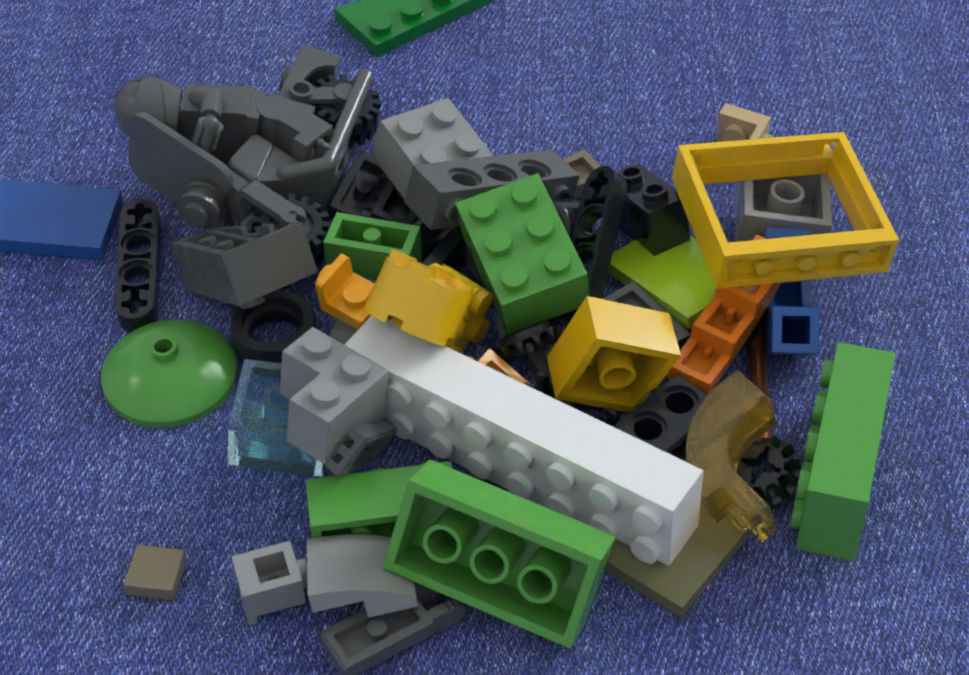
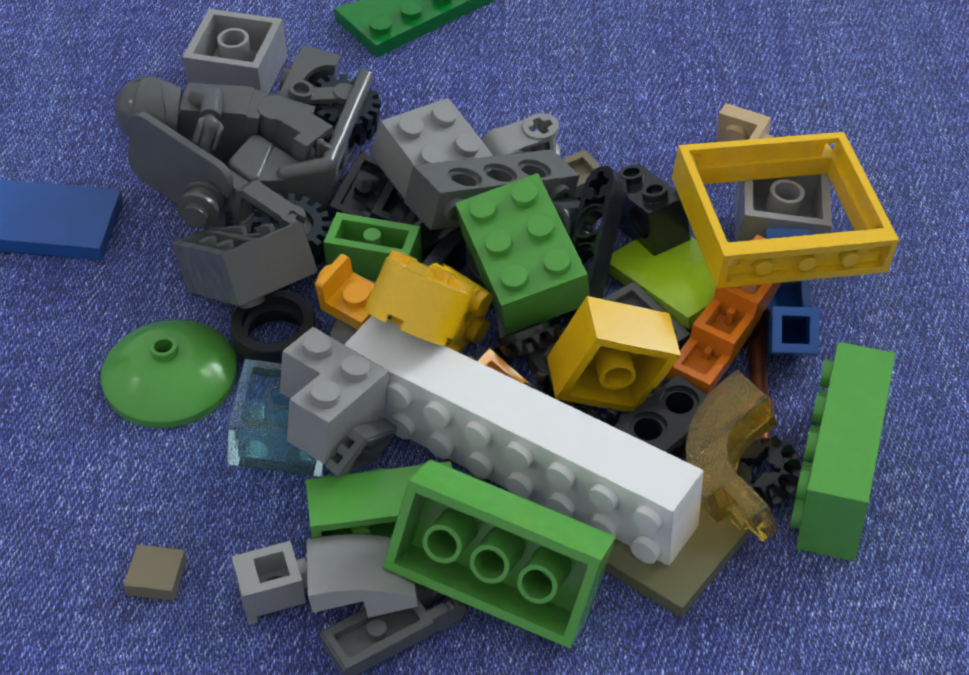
black beam [114,198,162,332] -> none
none -> light grey brick [182,9,287,96]
none -> light grey piece [482,113,561,156]

